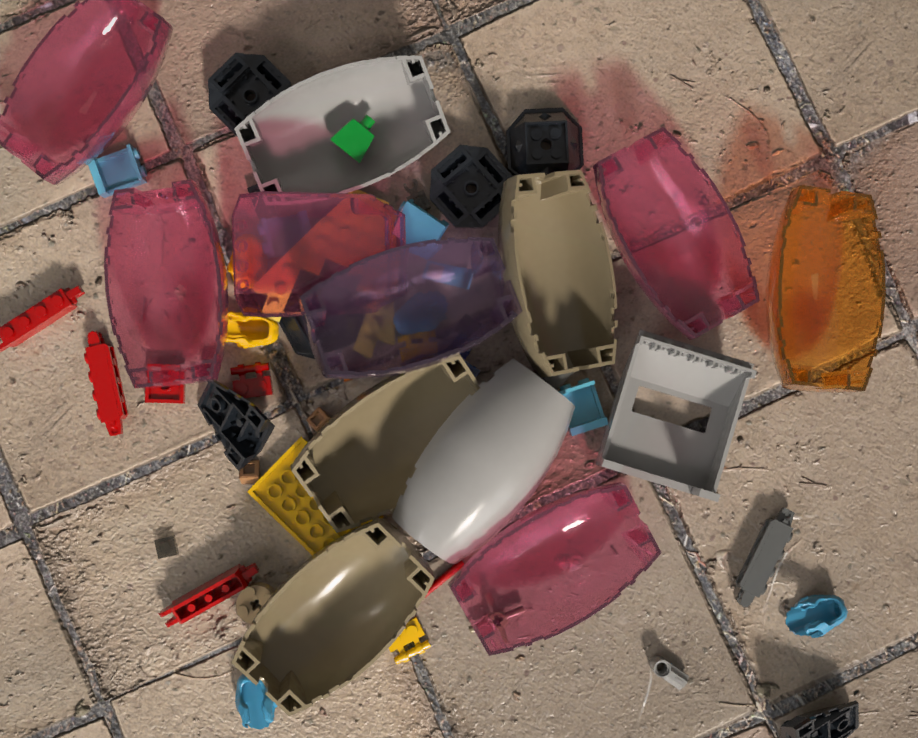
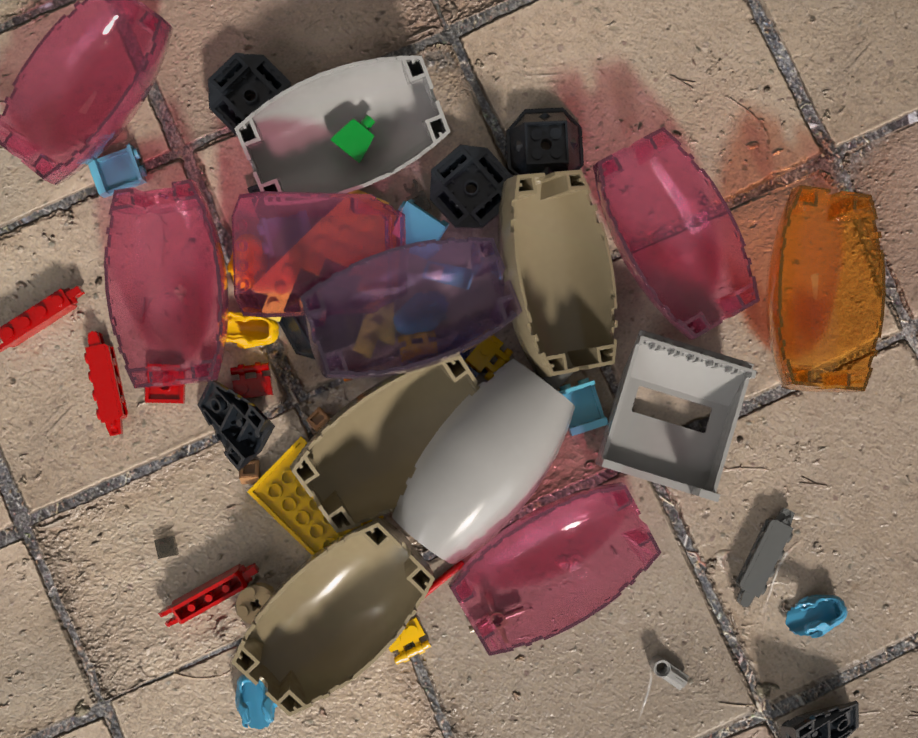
none -> yellow plate [465,332,513,381]

